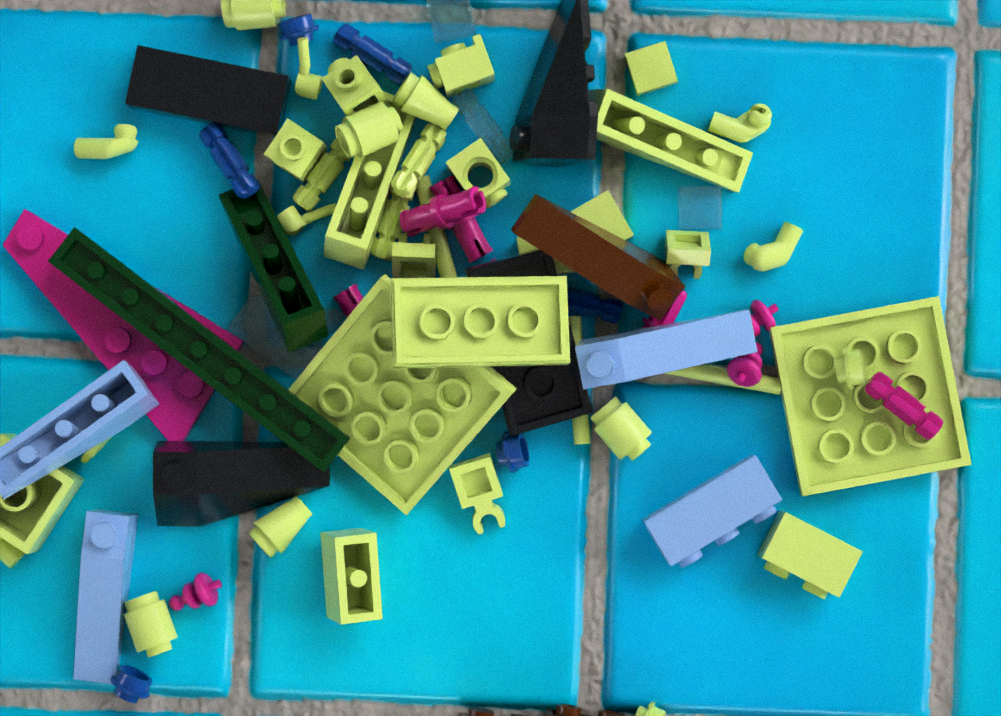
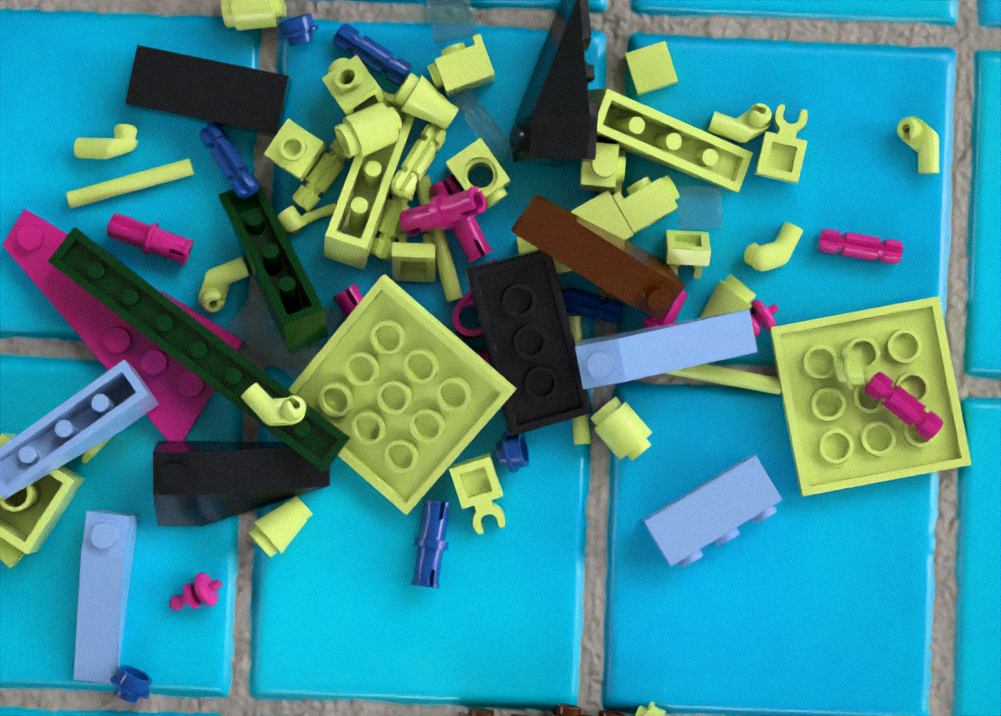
yellowish green brick [123,590,178,658] -> none
yellowish green hand [295,37,323,100] -> none
yellowish green brick [320,528,383,625] -> none
yellowish green tile [390,276,570,368] -> none
dark pink hair [727,342,763,387] -> none
yellowish green brick [757,510,863,600] -> none
none -> yellowish green bar [66,158,195,209]
none -> dark pink axle [107,213,194,266]
none -> yellowish green arm [198,256,250,313]
none -> yellowish green arm [241,382,306,426]
none -> blue pin [411,499,451,588]
none -> yellowish green brick [579,142,626,193]
none -> yellowish green brick [612,175,680,235]
none -> yellowish green cone [700,274,756,318]
none -> yellowish green plate [754,104,808,185]
none -> dark pink axle [818,229,903,264]
none -> yellowish green arm [897,116,939,174]

